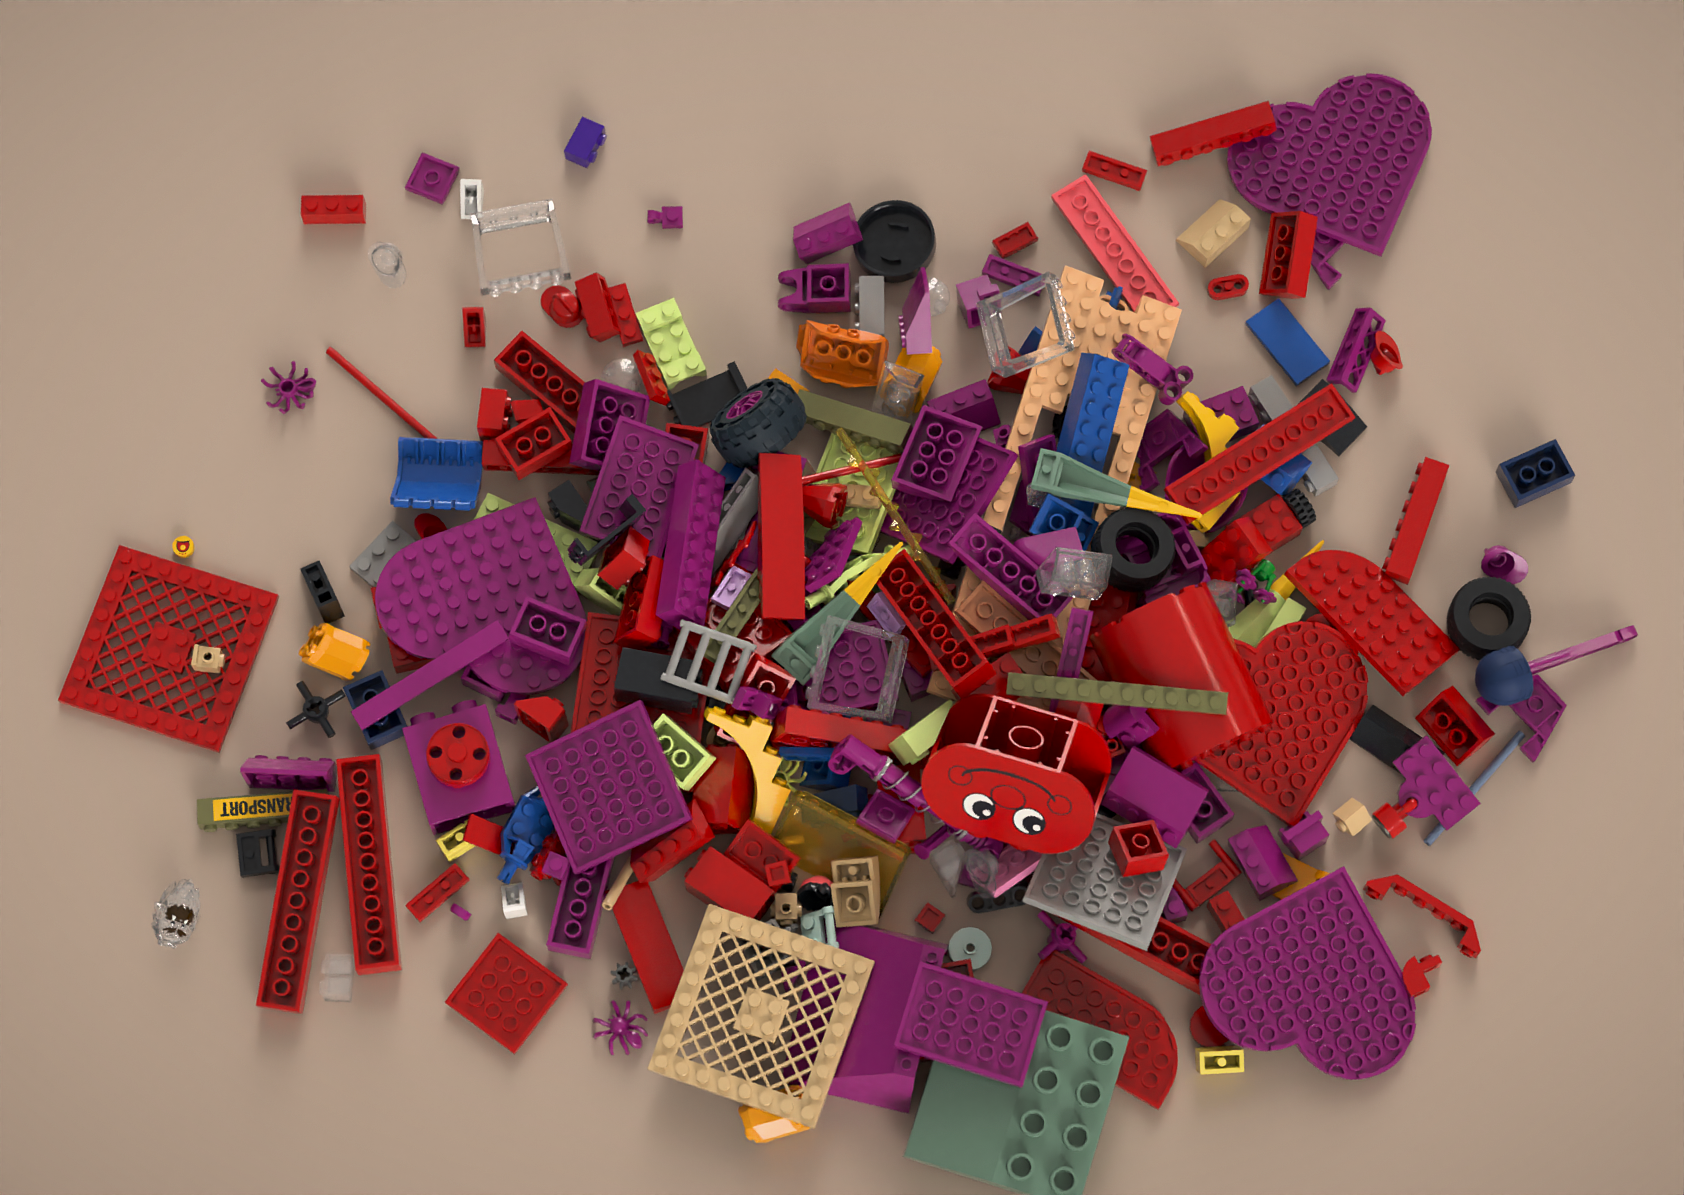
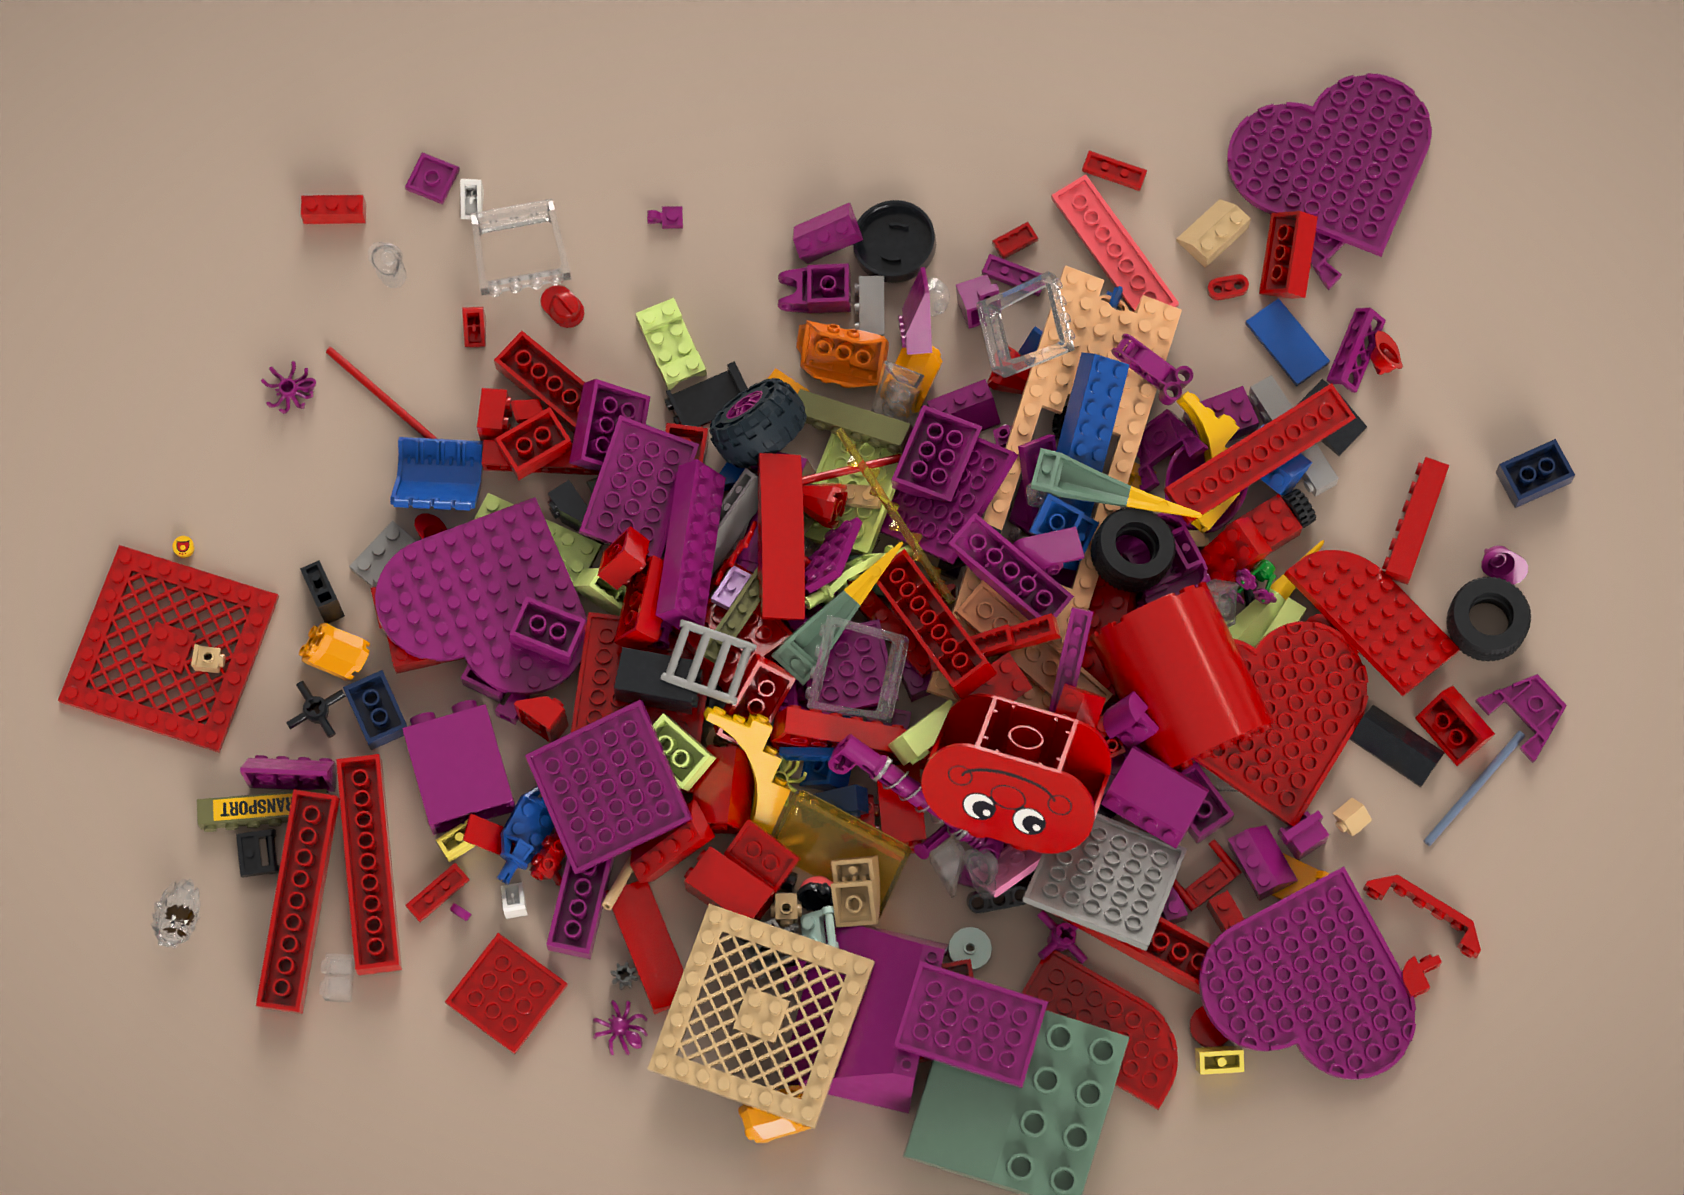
magenta tile [351,620,509,730] -> none
red piece [426,723,491,788] -> none
magenta plate [542,851,570,880] -> none
dark purple brick [564,116,607,168] -> none
black panel [567,494,646,566] -> none
red brick [575,272,622,342] -> none
clear dish [601,358,642,392] -> none
red plate [608,283,643,347] -> none
red plate [633,350,670,406] -> none
magenta slope [731,687,783,719] -> none
red plate [765,860,792,888] -> none
magenta tile [856,788,915,844] -> none
lavender plate [867,592,906,639] -> none
red plate [915,902,945,934] -> none
olive plate [1006,672,1228,715] -> none
clear slope [1036,547,1113,600] -> none
red brick [1108,820,1169,877] -> none
red brick [1149,101,1277,166] -> none
magenta plate [1372,736,1481,839] -> none
dark blue piece [1475,625,1638,706] -> none

